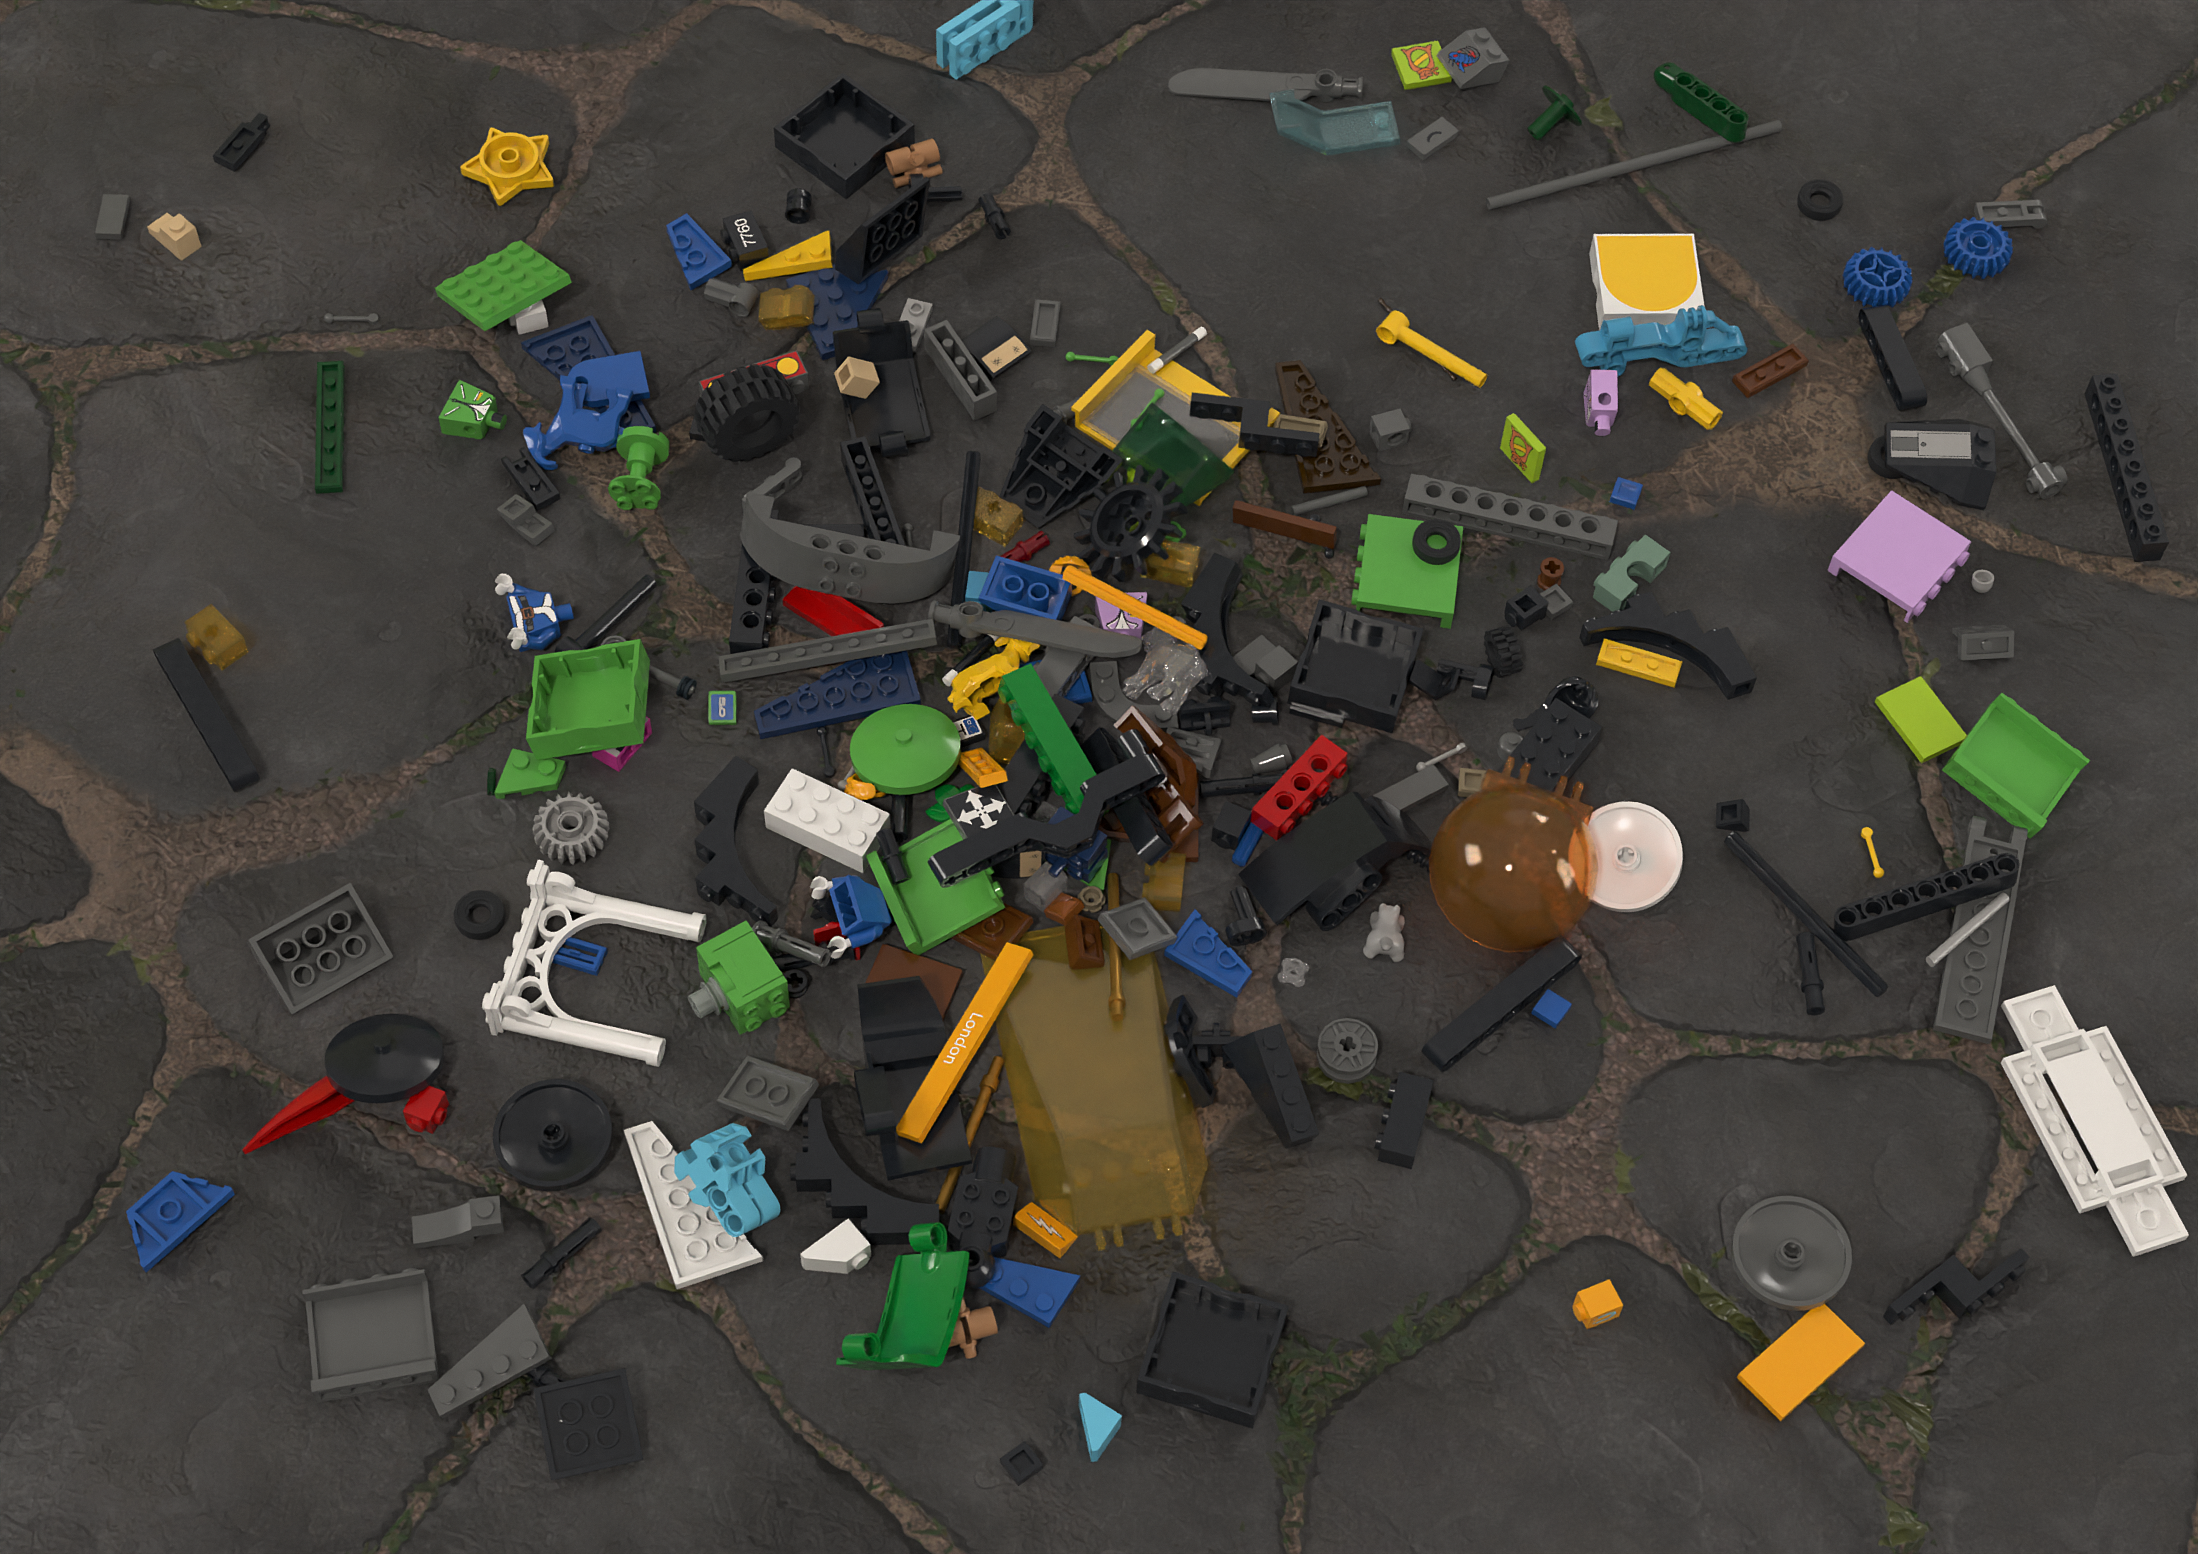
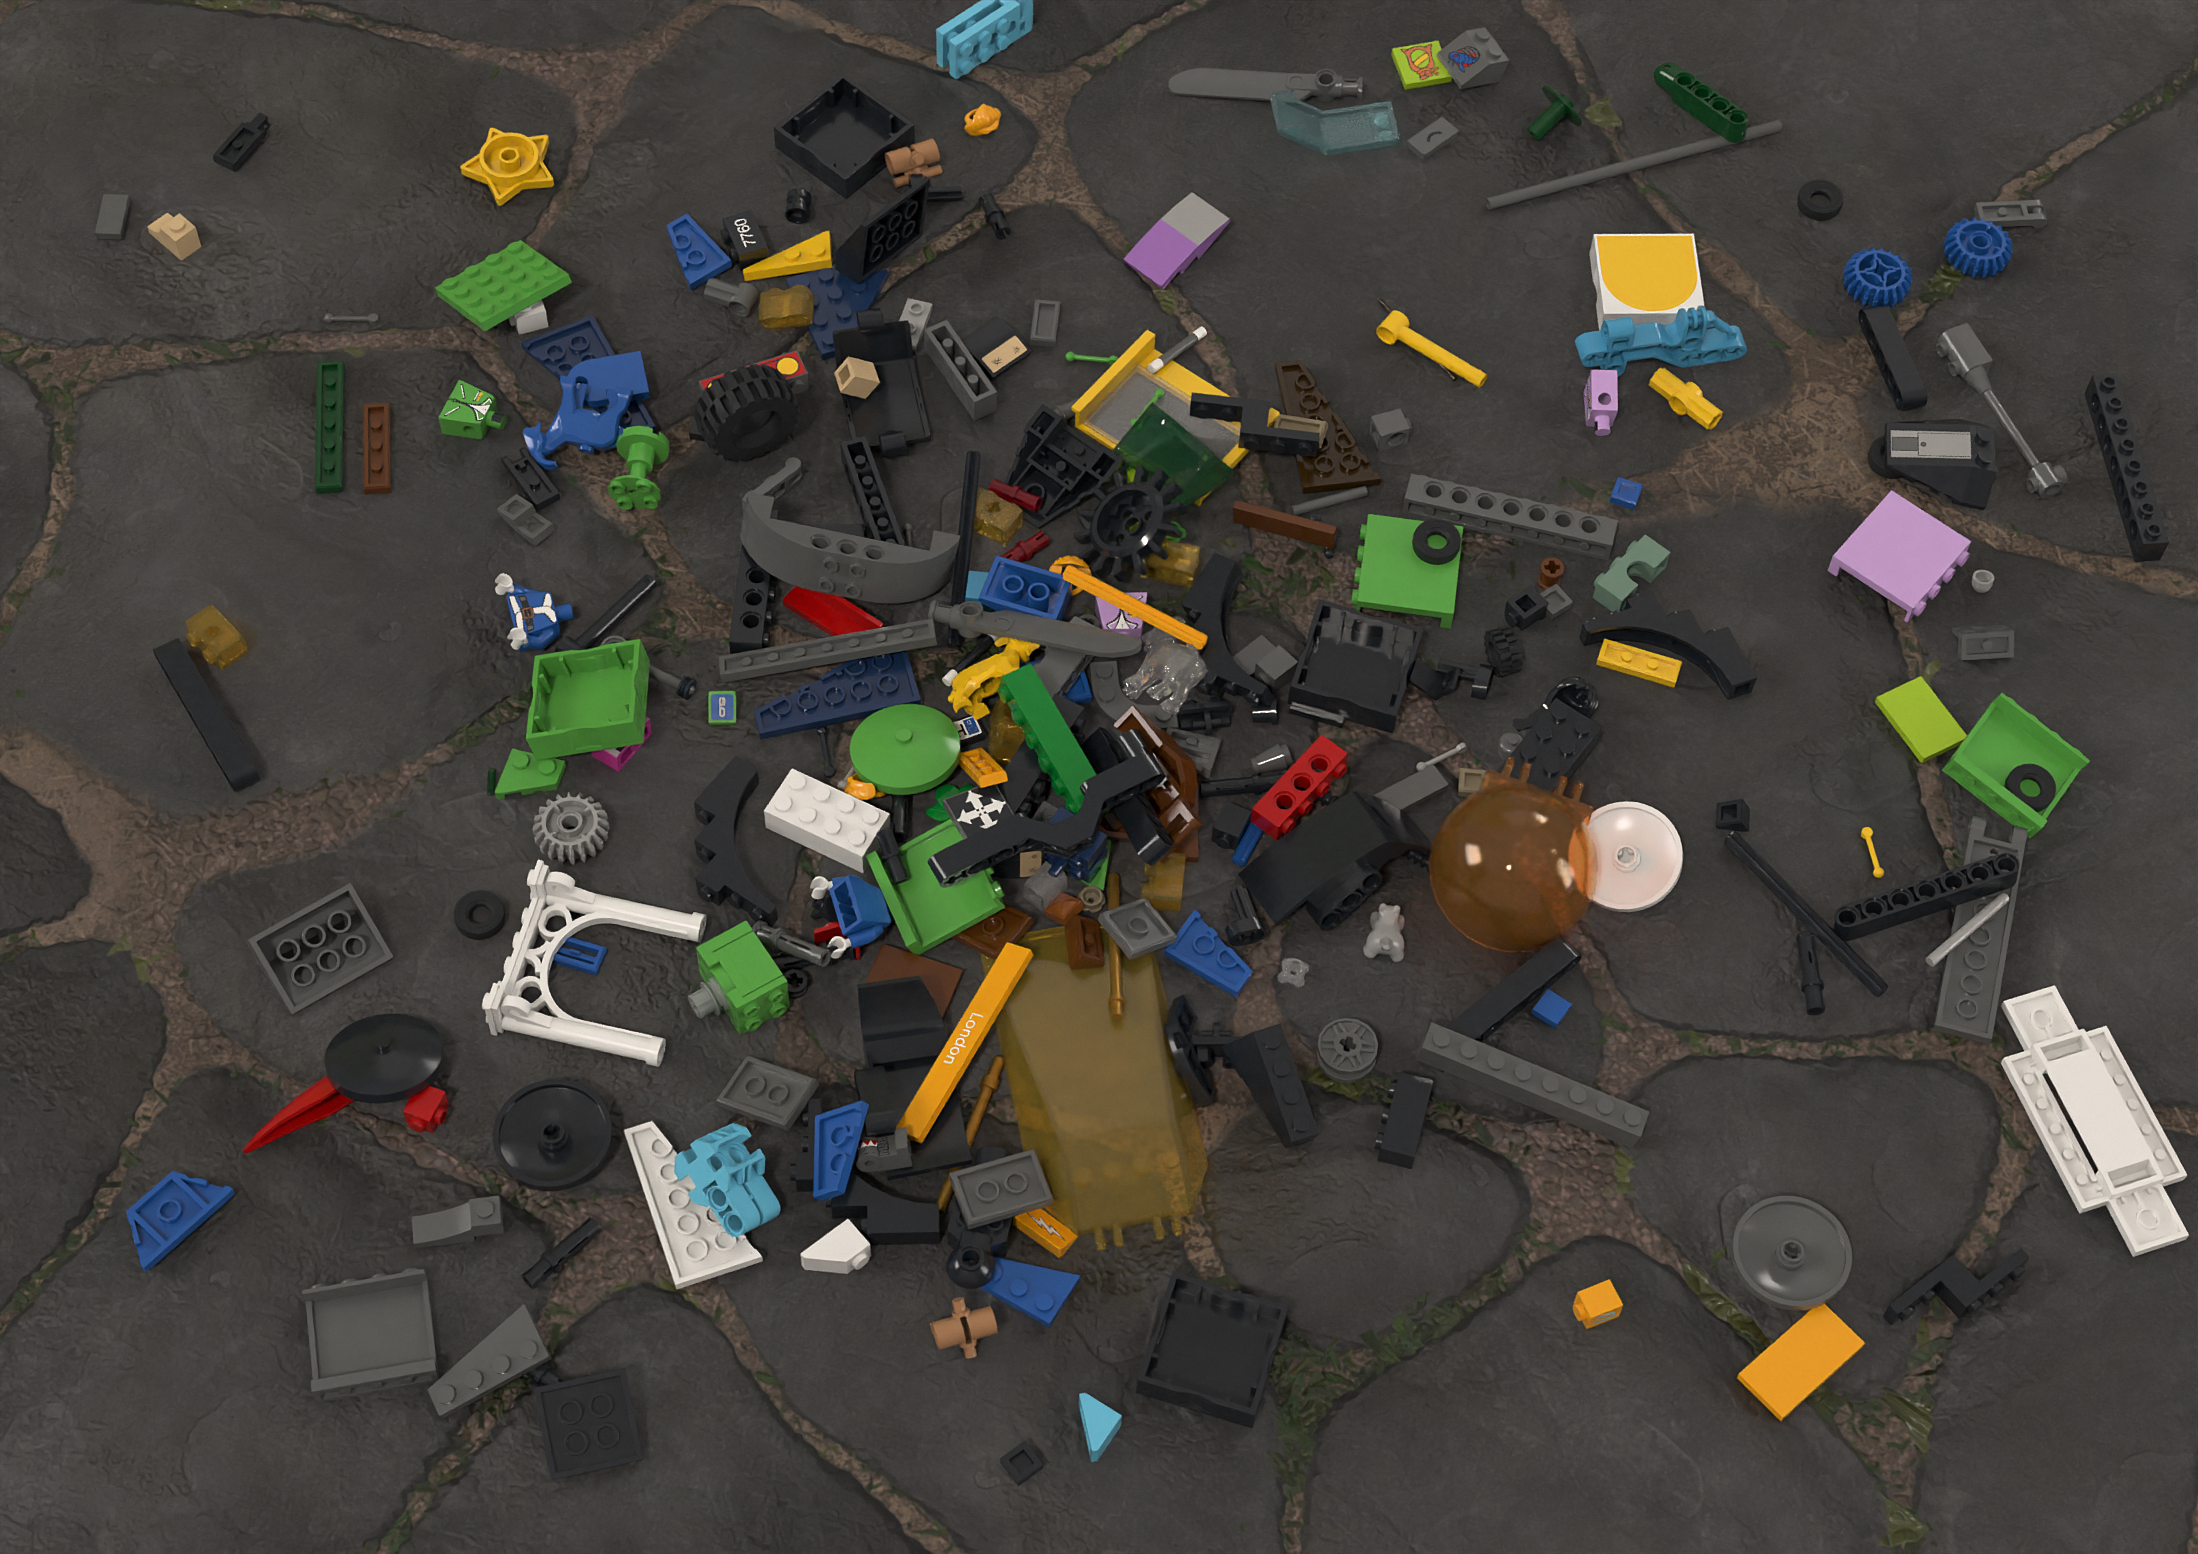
green panel [836,1222,969,1370] -> none
lime tile [1500,413,1546,483] -> none
reddish brown tile [1732,343,1809,398] -> none
none -> reddish brown tile [363,403,391,495]
none -> blue wing [813,1100,869,1201]
none -> dark grey leg [856,1127,912,1172]
none -> dark grey tile [949,1149,1054,1229]
none -> light orange piece [964,104,1001,136]
none -> dark red pin [988,479,1042,513]
none -> medium lavender slope [1124,192,1231,290]
none -> dark grey brick [1415,1022,1649,1148]
none -> black tyre [2004,764,2056,812]

